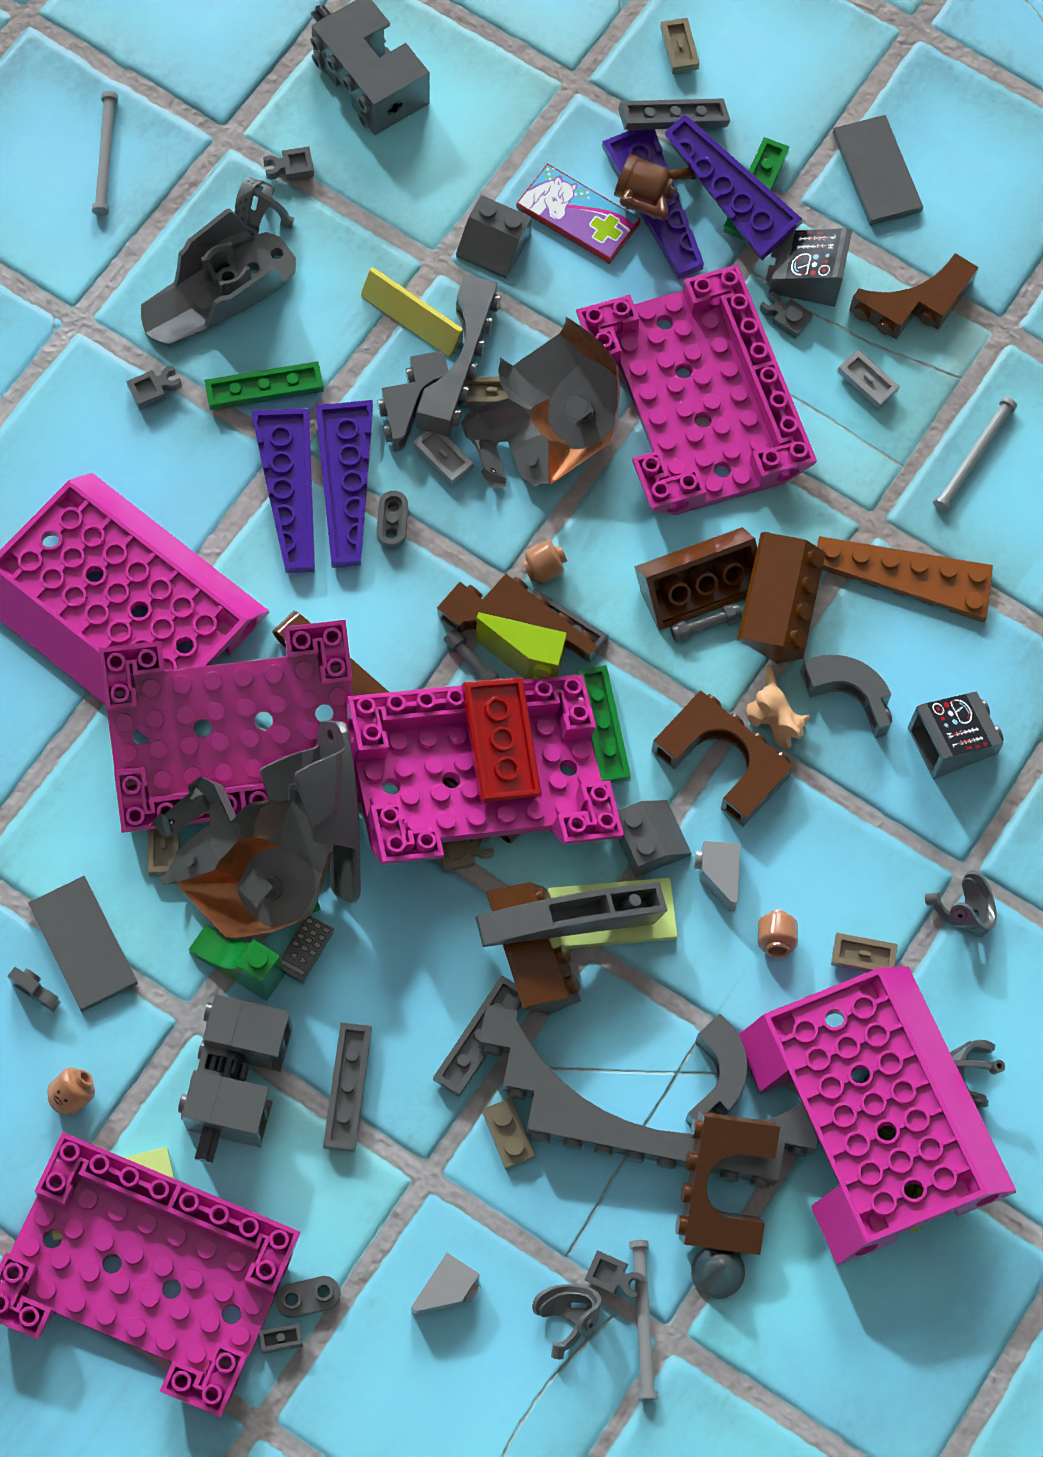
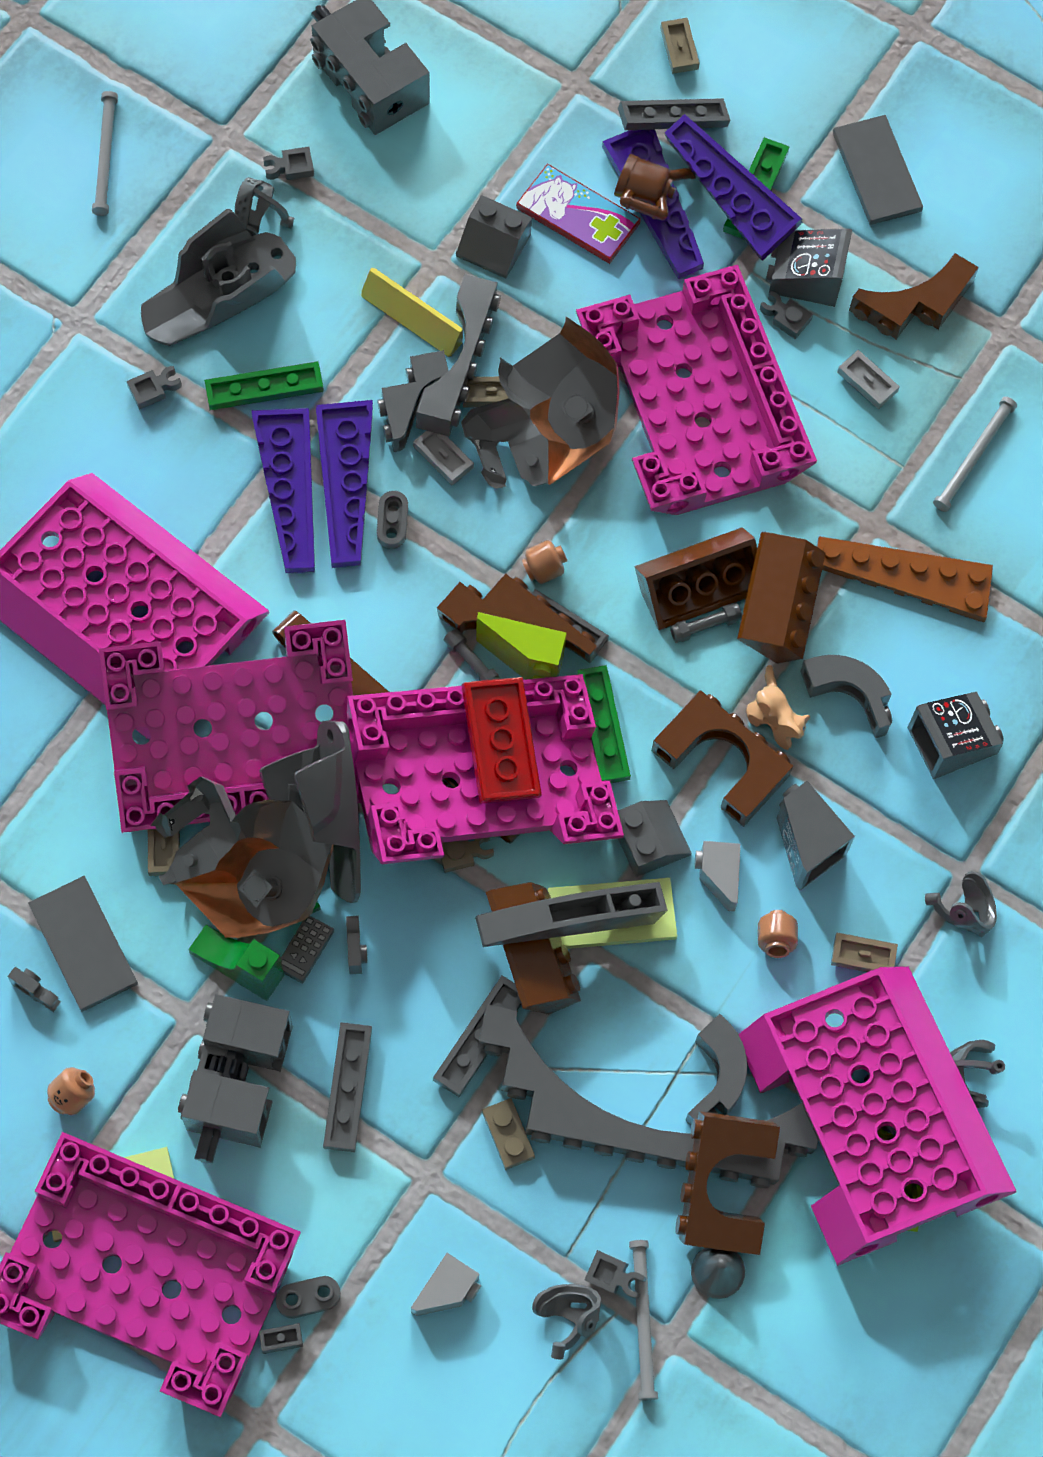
none -> dark grey plate [346,916,368,974]
none -> dark grey slope [777,781,855,890]

